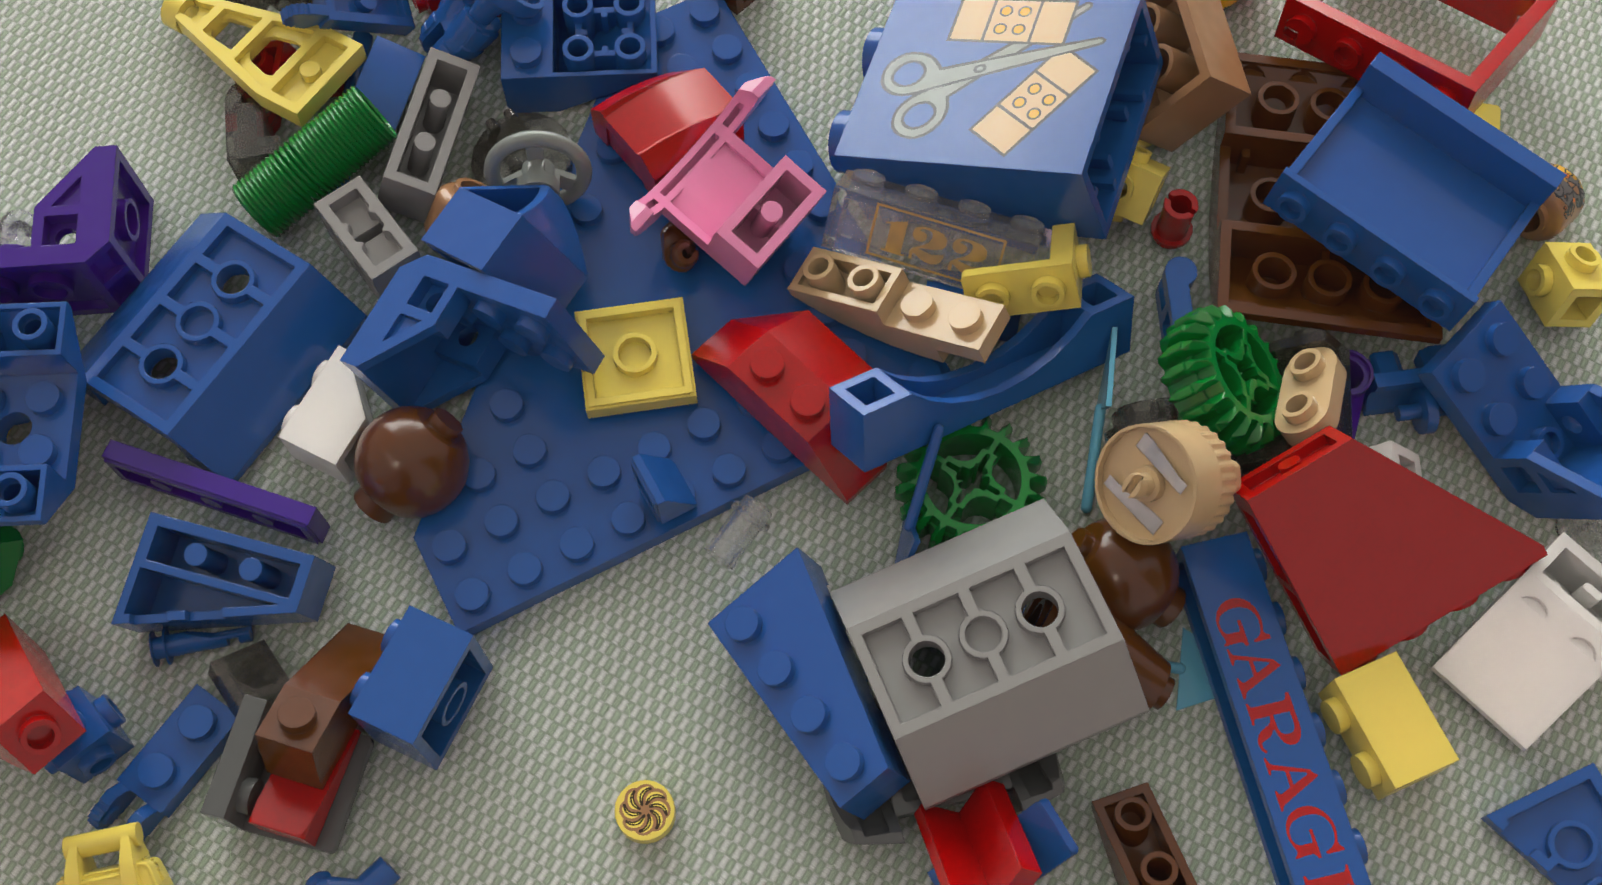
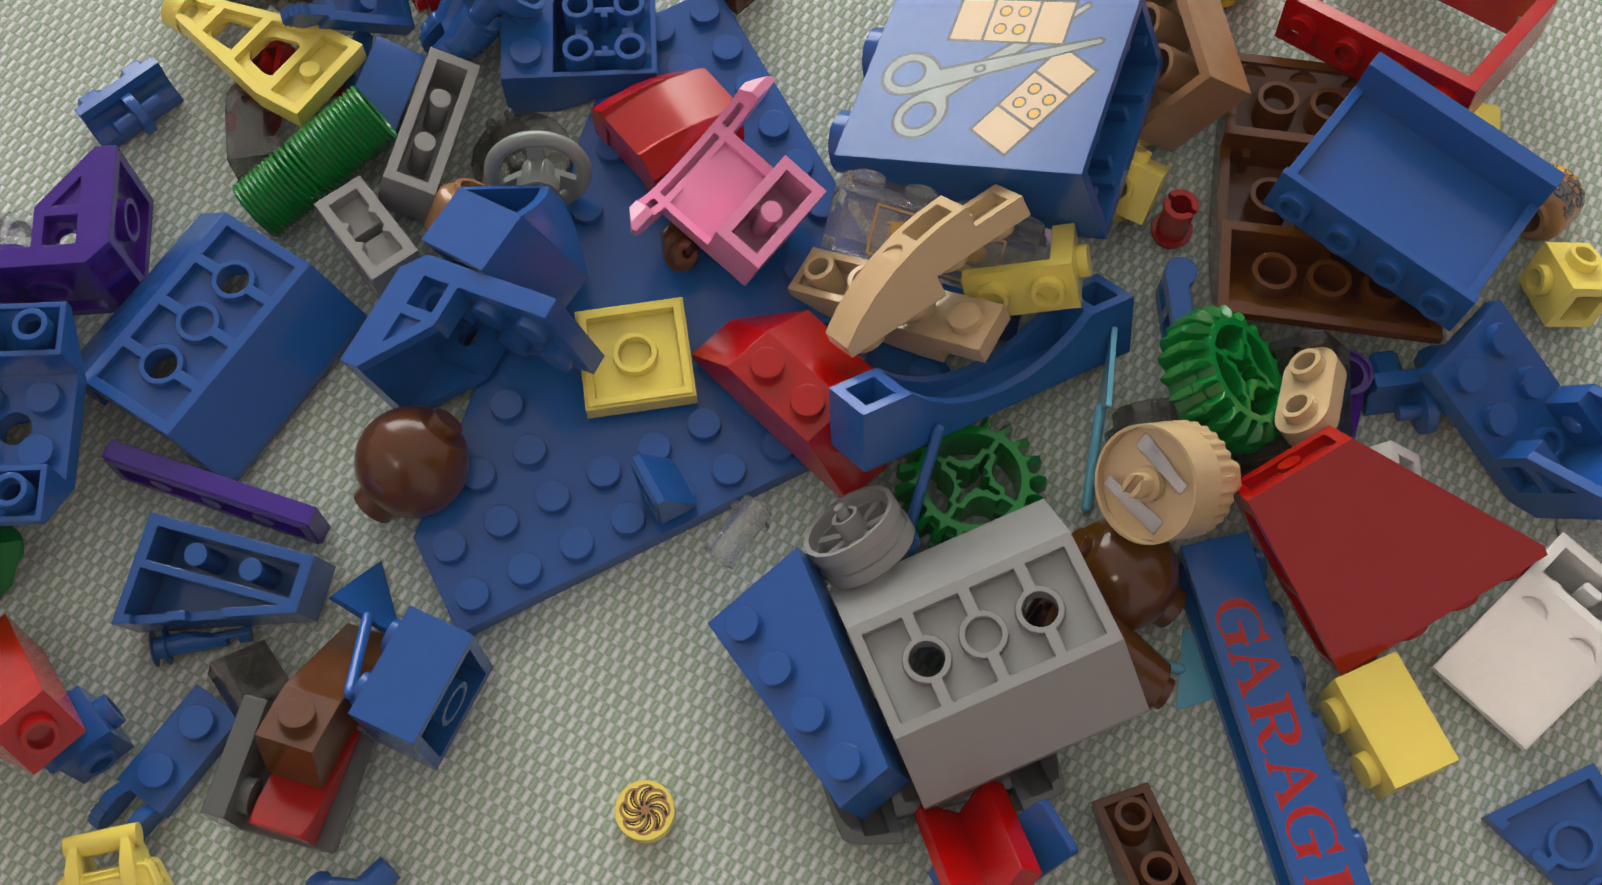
white slope [278,345,373,485] -> none
none -> blue hips [74,57,184,146]
none -> blue piece [328,561,397,699]
none -> light grey wheel [803,485,916,589]
none -> tan slope [825,184,1031,358]

